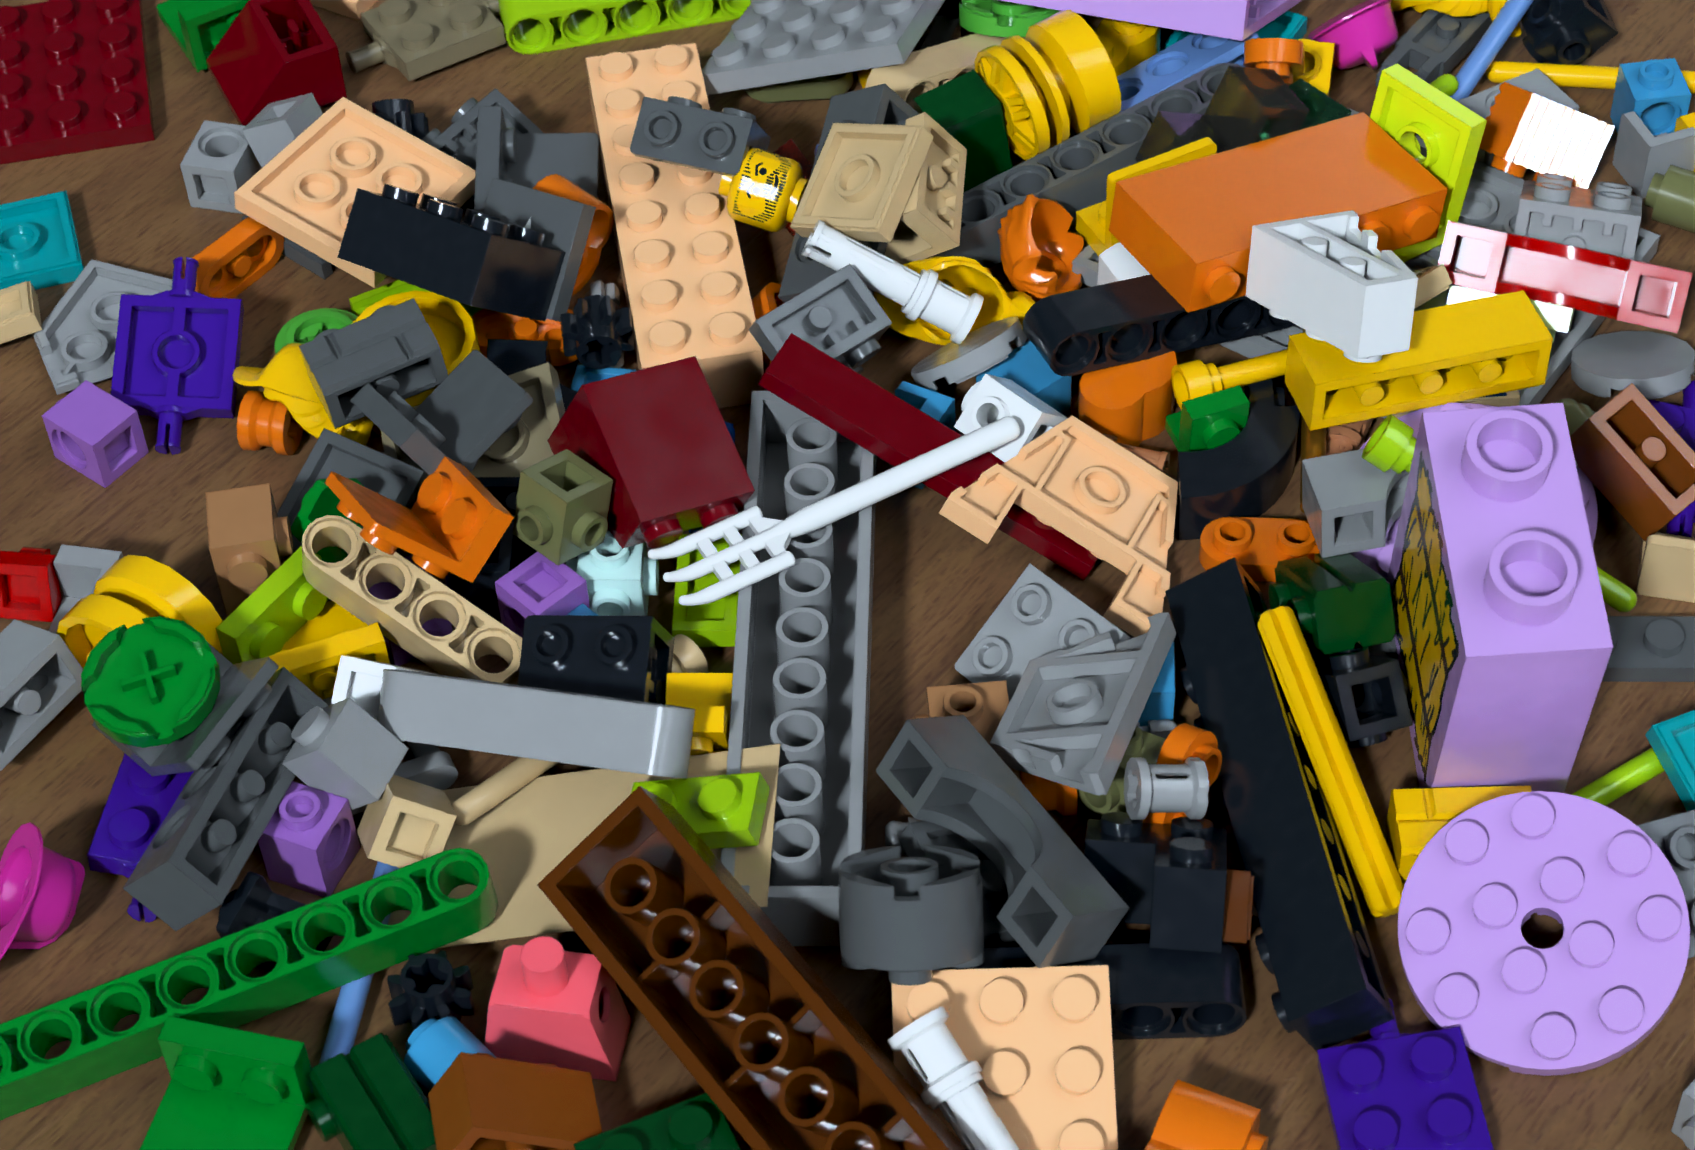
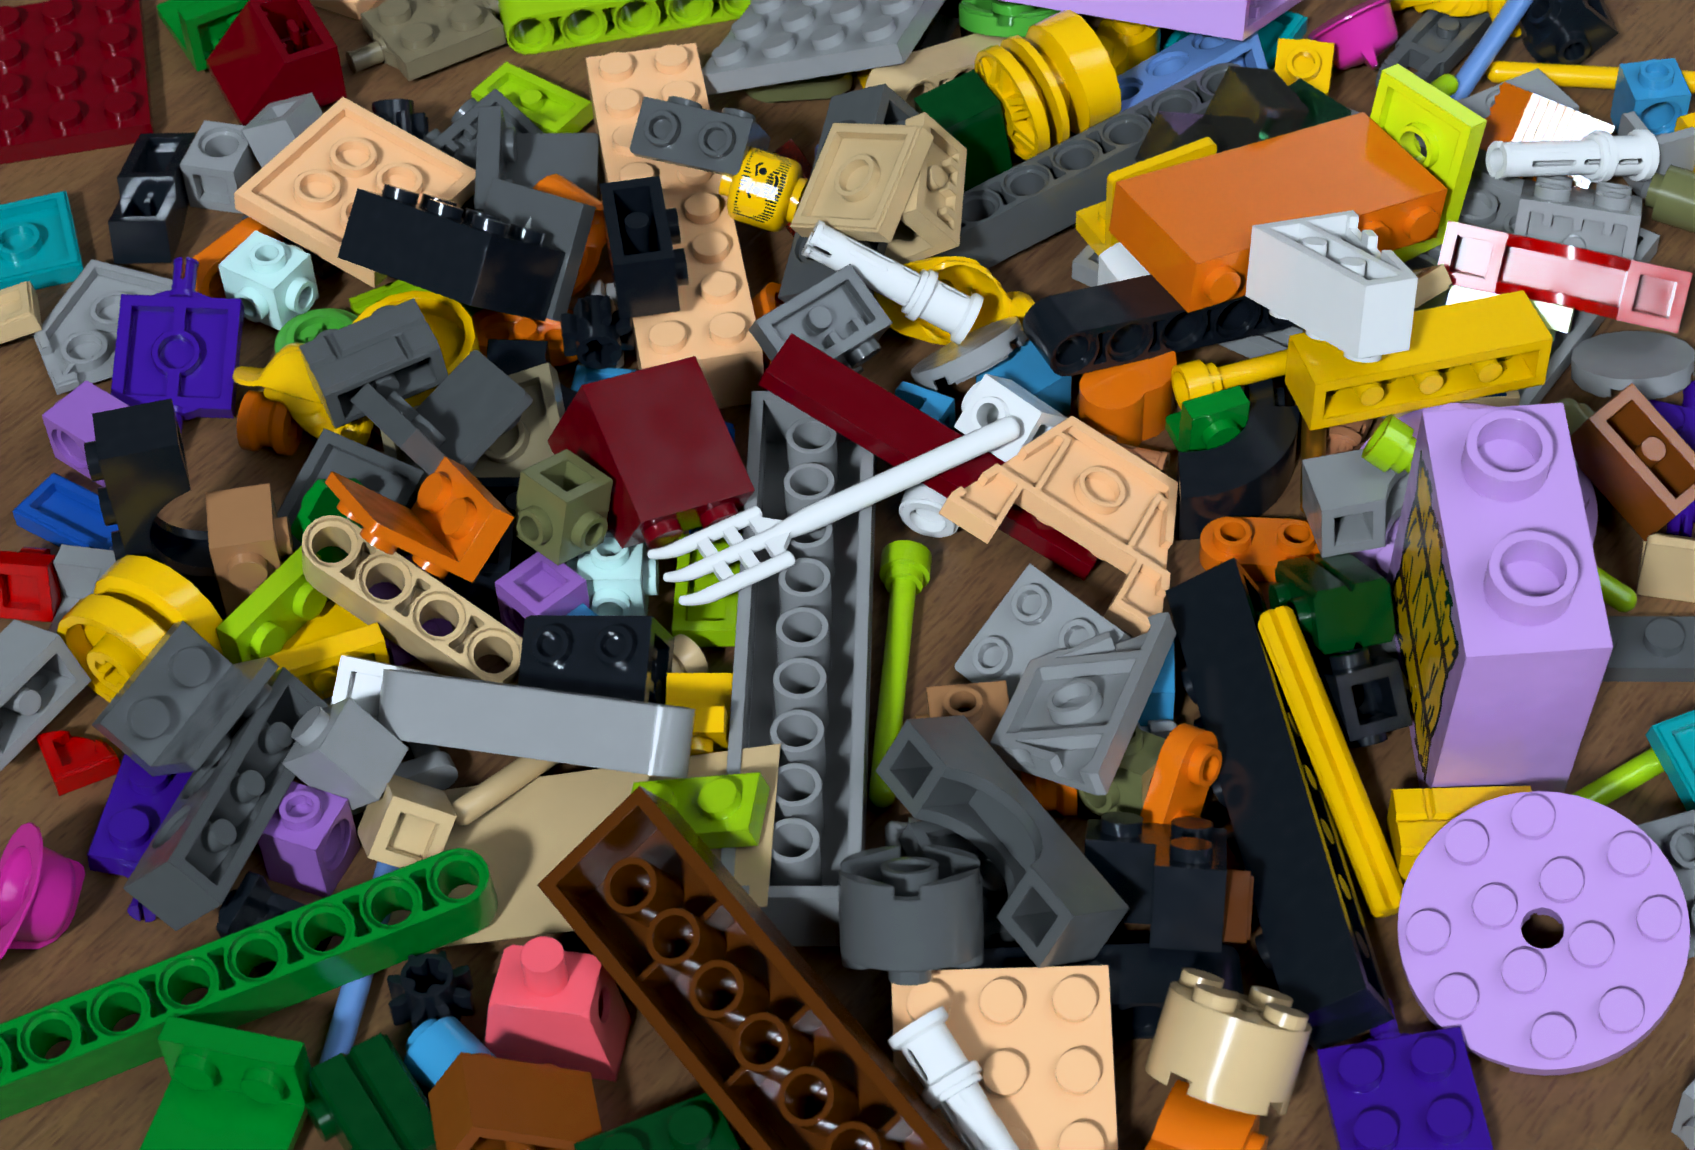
green tile [81,616,220,748] -> none
orange hair [997,194,1084,302] -> none
light grey bush [1124,757,1209,820] -> none
orange plate [1244,38,1305,87] -> none
none -> blue tile [12,472,119,550]
none -> red tile [36,730,120,796]
none -> black arch [84,398,226,619]
none -> black slope [108,132,196,264]
none -> light aqua brick [218,230,319,331]
none -> lime plate [471,62,594,133]
none -> black brick [600,176,689,319]
none -> lime piece [869,540,932,808]
none -> white tile [899,483,959,538]
none -> tan brick [1145,967,1312,1116]
none -> white pin [1486,129,1660,183]

